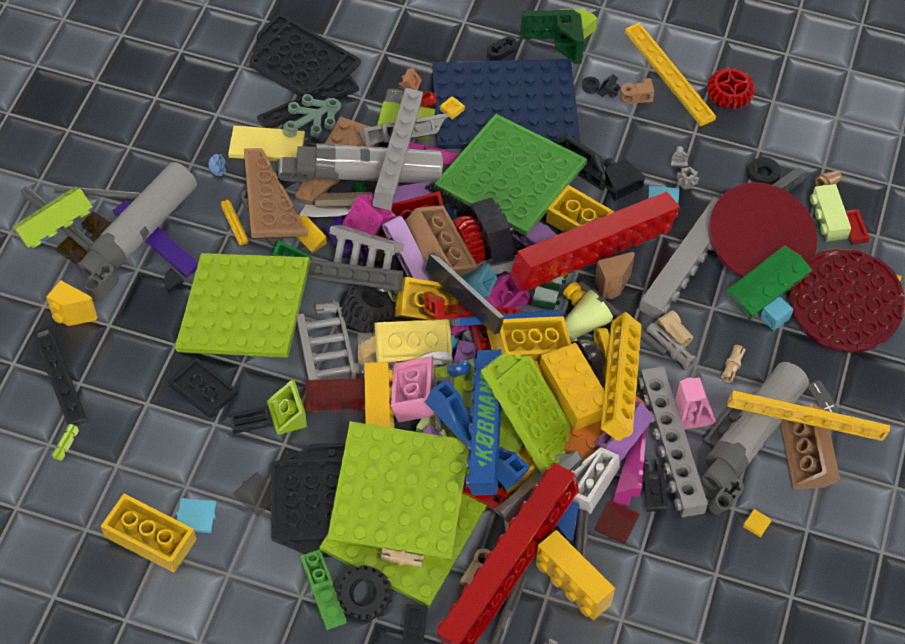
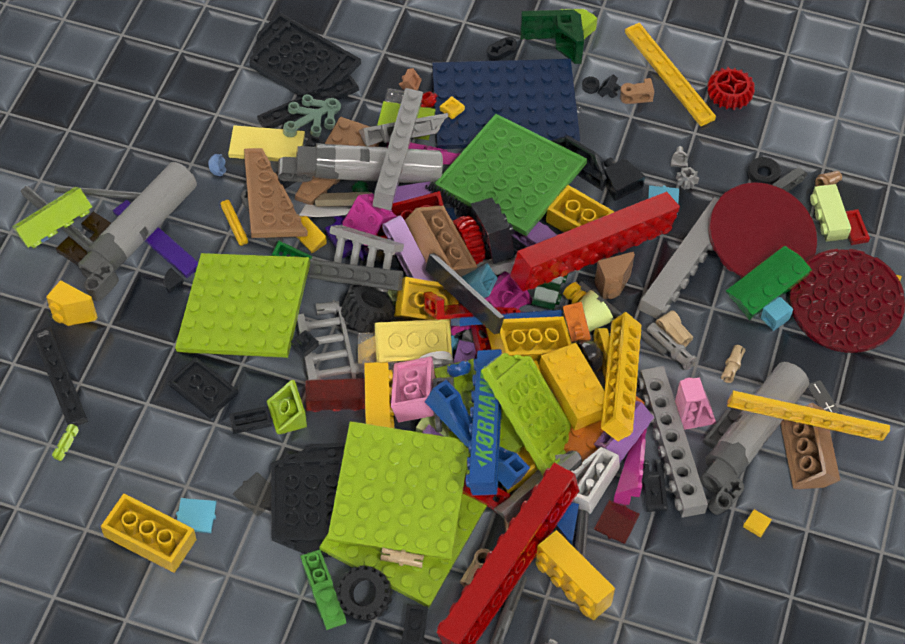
none -> black tile [291,330,319,357]
none -> orange plate [563,302,591,342]

